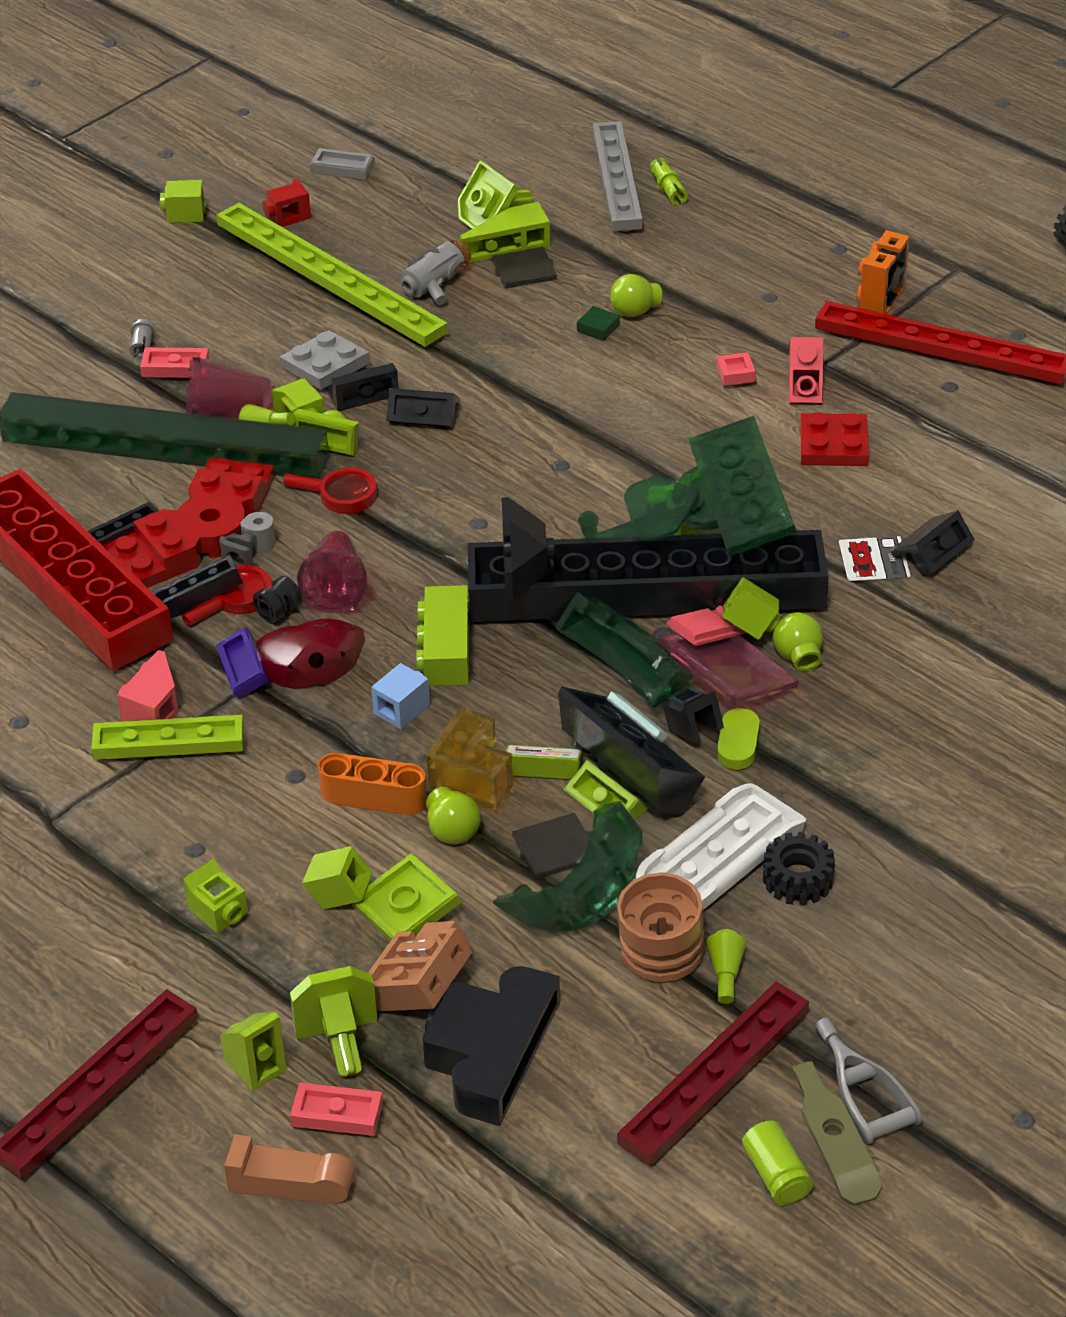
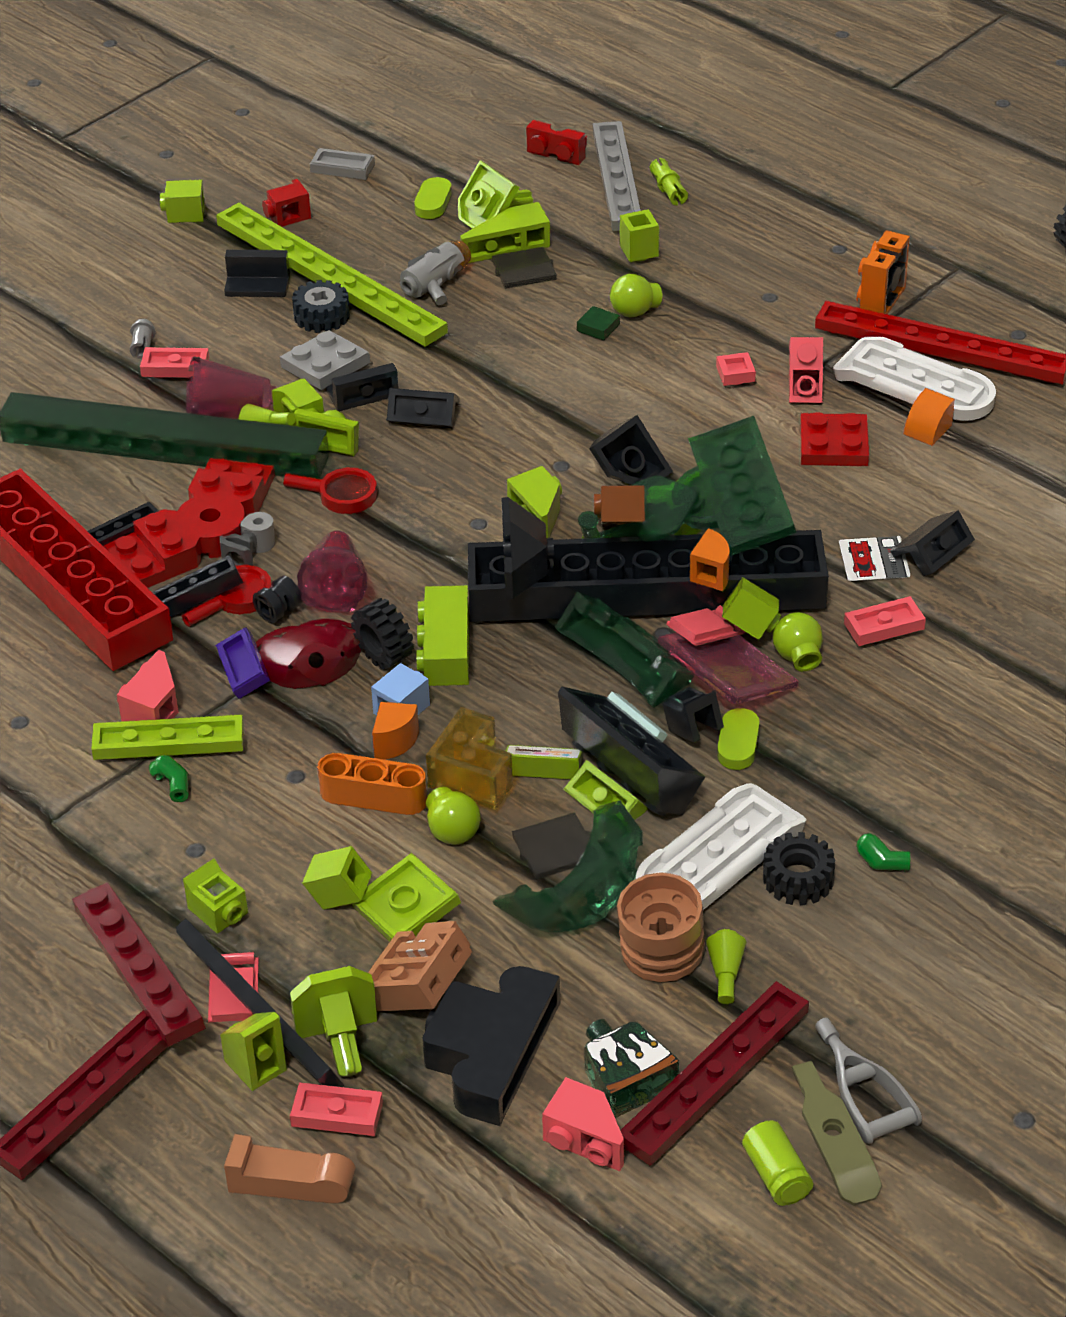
none -> dark red plate [72,882,206,1047]
none -> green arm [149,755,189,802]
none -> black tile [175,918,344,1087]
none -> coral piece [208,952,259,1023]
none -> black panel [224,250,290,297]
none -> black wheel [292,280,350,333]
none -> black tyre [351,598,414,669]
none -> orange brick [372,702,419,759]
none -> lime tile [414,177,452,219]
none -> lime slope [507,466,562,538]
none -> red piece [526,120,587,165]
none -> coral slope [542,1077,624,1171]
none -> torso [584,1019,679,1118]
none -> black slope [589,415,673,489]
none -> dark orange arch [594,485,645,526]
none -> lime brick [620,209,659,262]
none -> orange brick [690,528,730,591]
none -> white piece [833,337,996,421]
none -> coral plate [844,596,926,646]
none -> green arm [856,833,910,871]
none -> orange brick [903,388,955,446]

